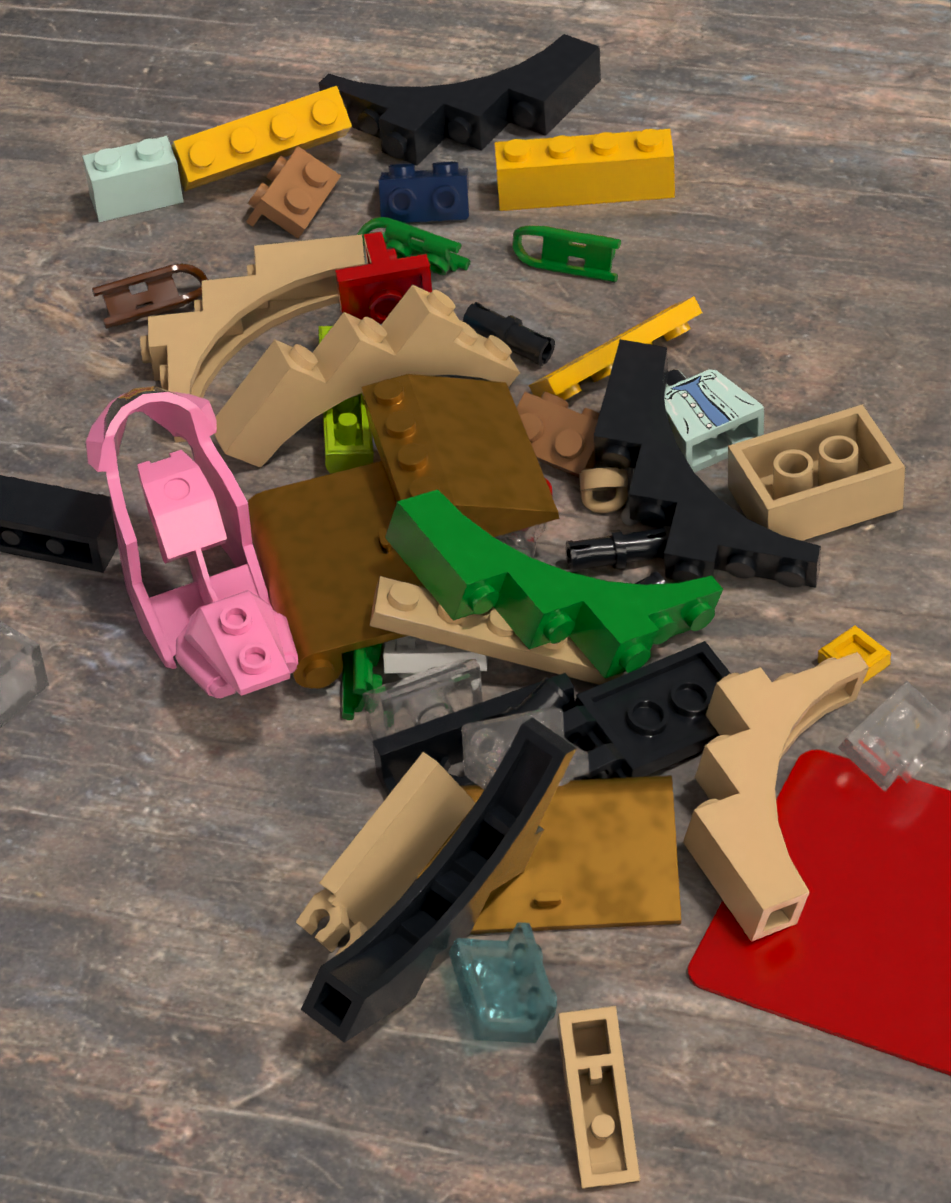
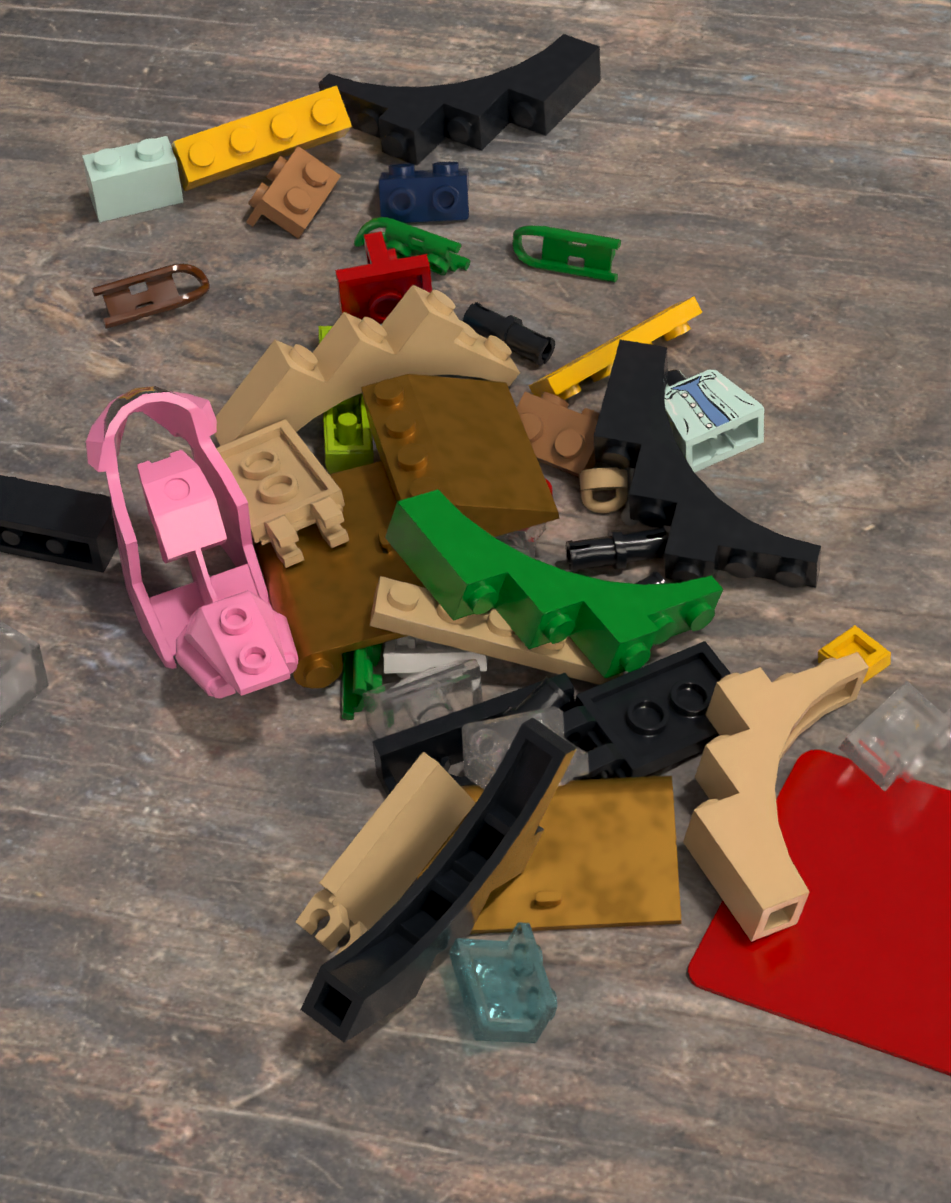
tan arch [140,235,365,443] -> none
yellow brick [494,129,675,211] -> none
tan slope [557,1006,640,1189] -> none
tan brick [728,404,905,541] -> none
none -> tan tile [216,419,349,568]

